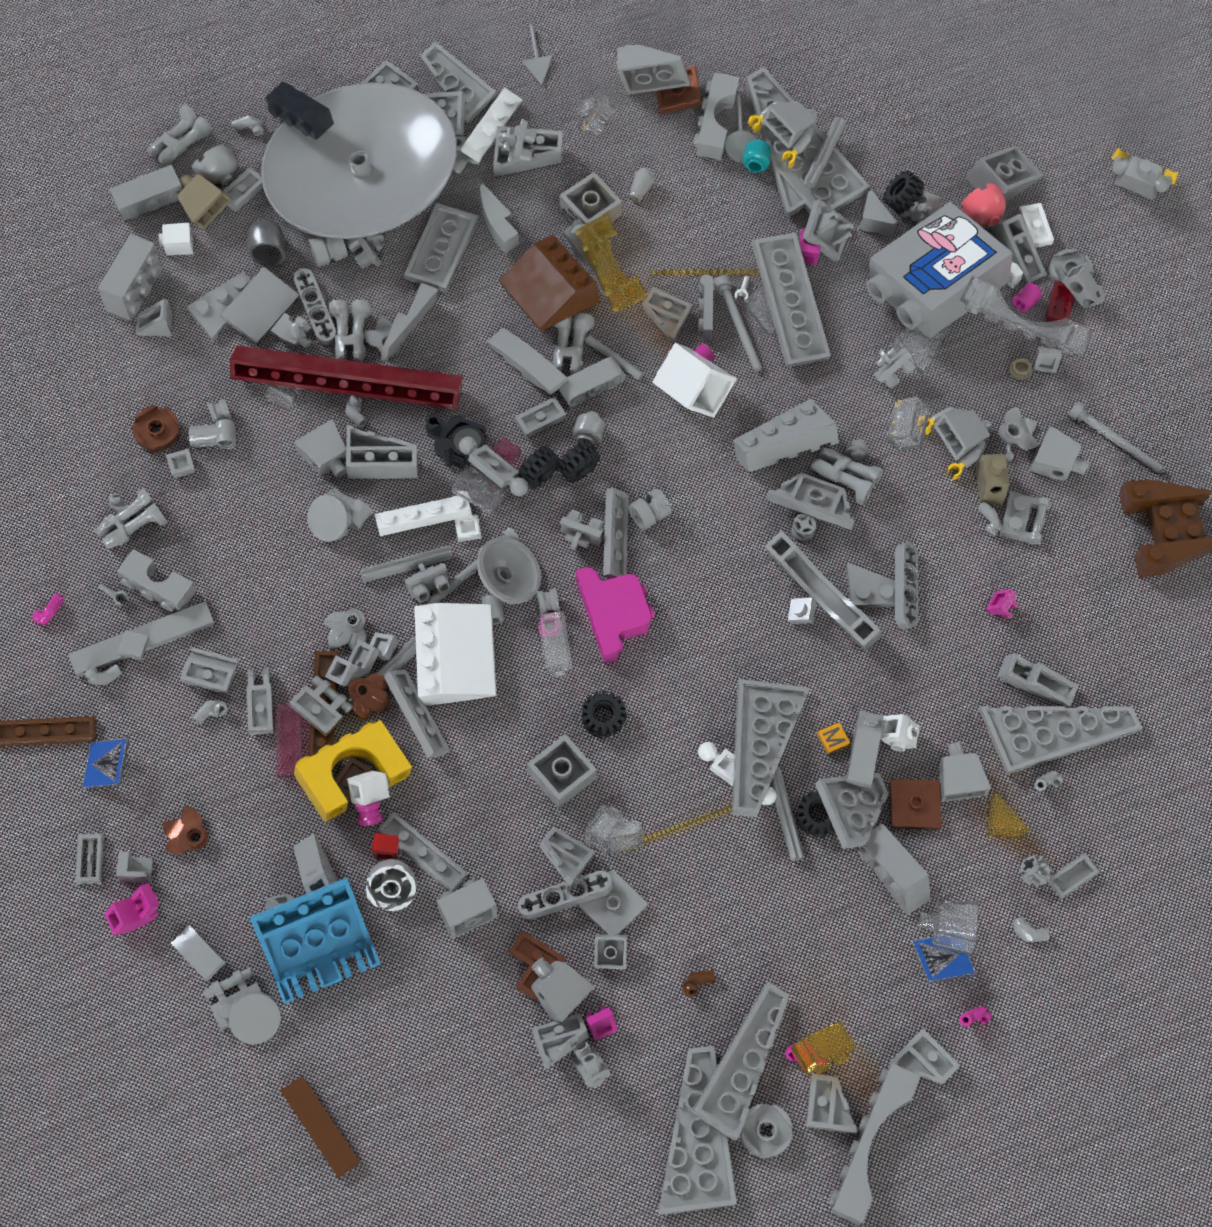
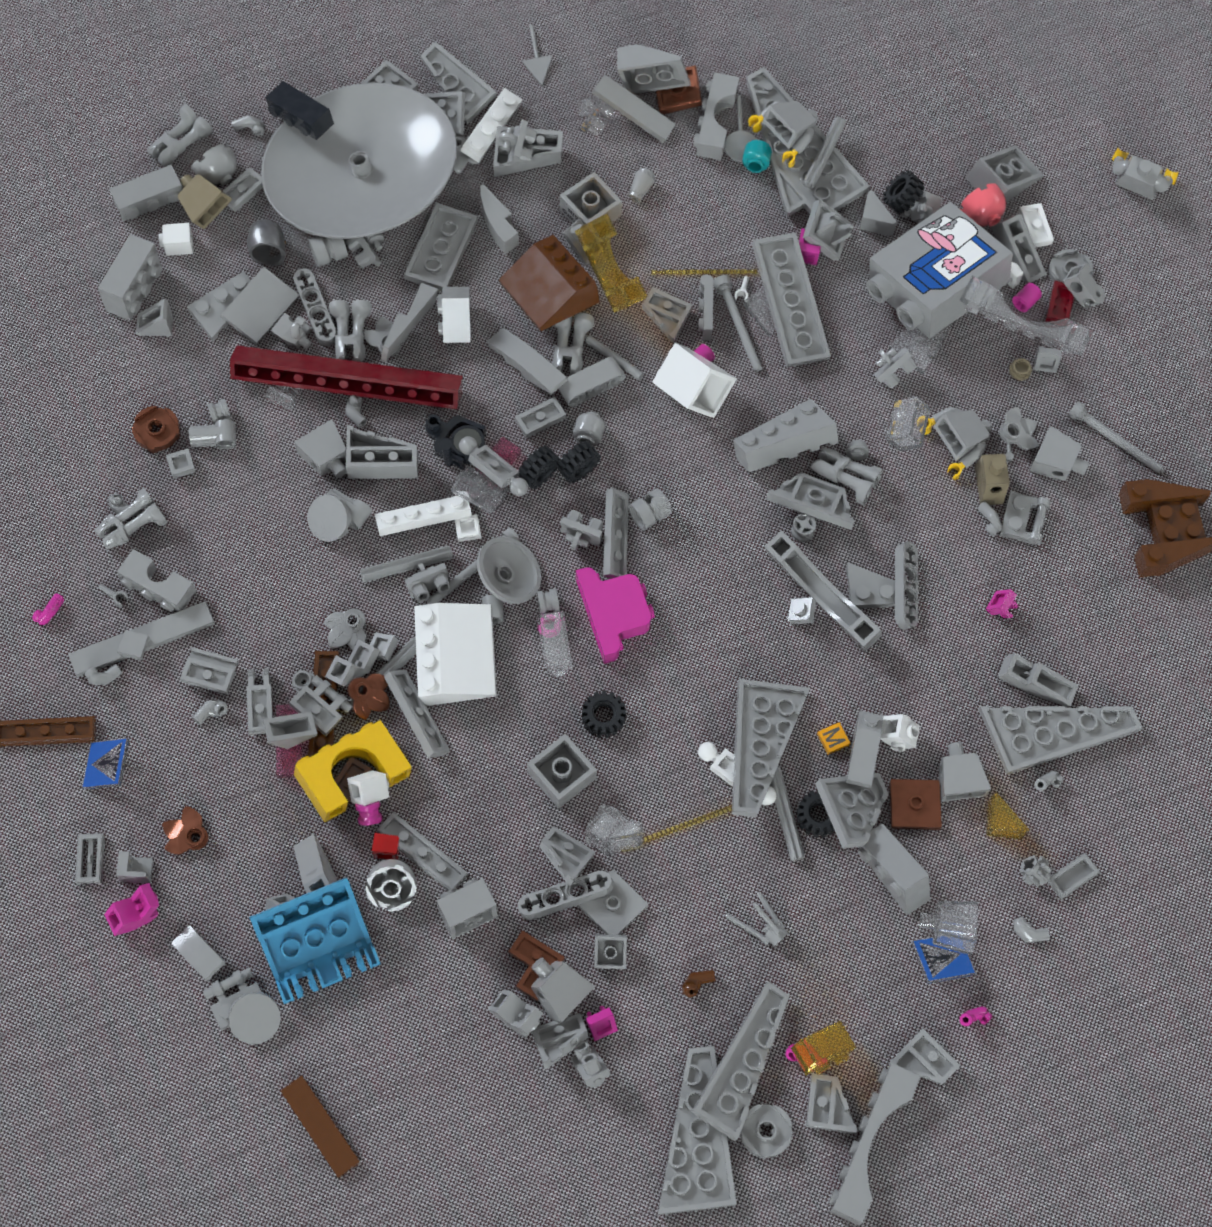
none -> light grey slope [263,712,317,749]
none -> light grey plate [292,670,315,692]
none -> brick [437,286,471,343]
none -> light grey brick [488,989,543,1037]
none -> light grey tile [592,74,676,143]
none -> light grey plant [725,892,788,947]

